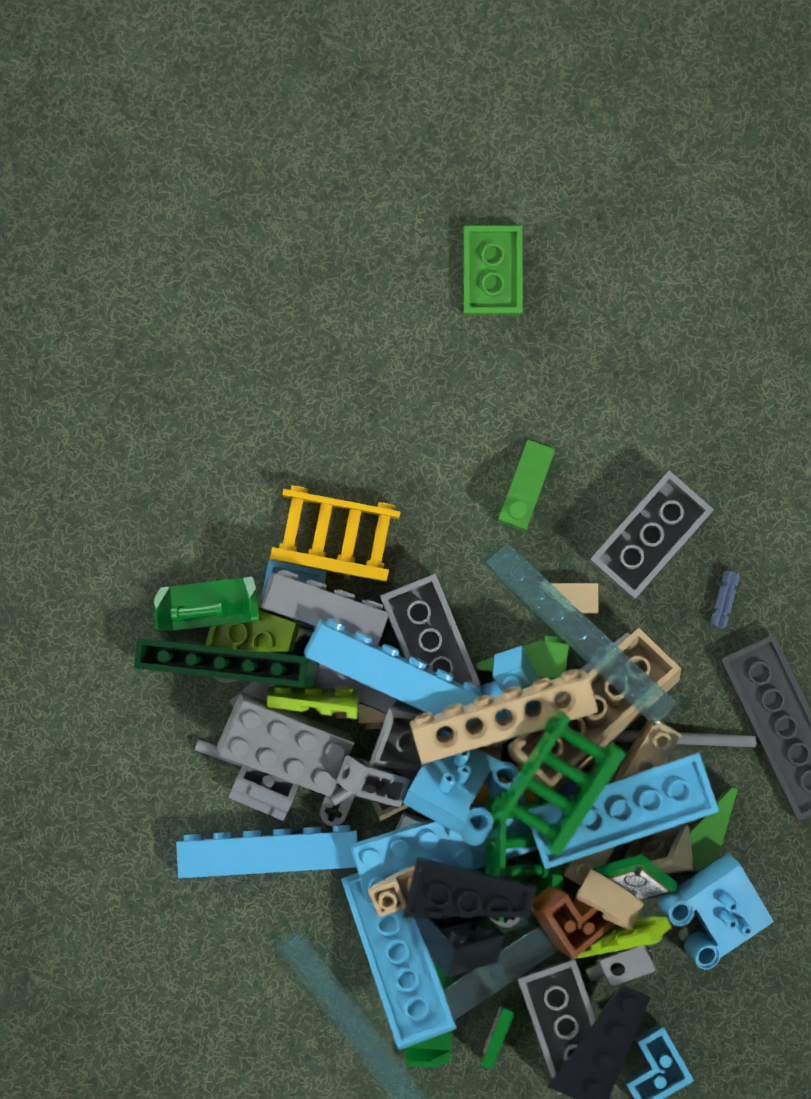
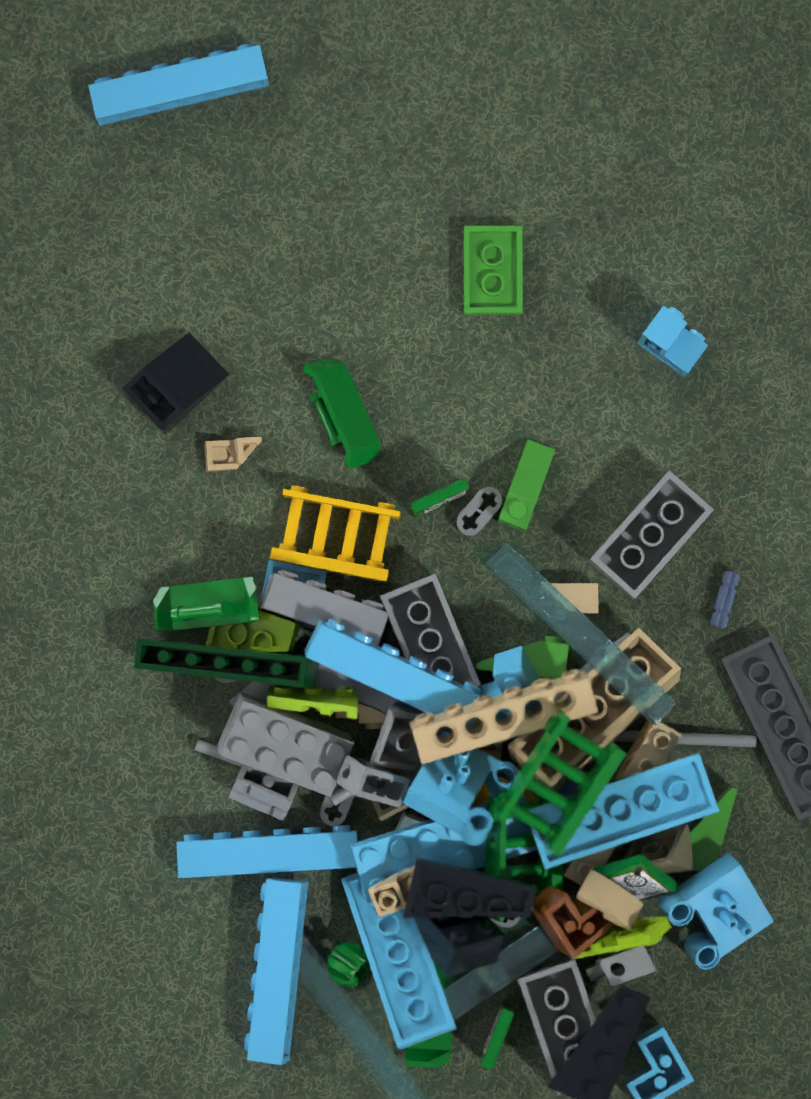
none -> medium azure brick [88,44,269,126]
none -> black slope [122,332,230,435]
none -> tan slope [204,437,262,472]
none -> medium azure brick [244,877,309,1065]
none -> green piece [303,359,380,469]
none -> green piece [326,942,371,988]
none -> green tile [411,478,469,519]
none -> light grey beam [456,487,502,536]
none -> medium azure brick [637,305,708,378]

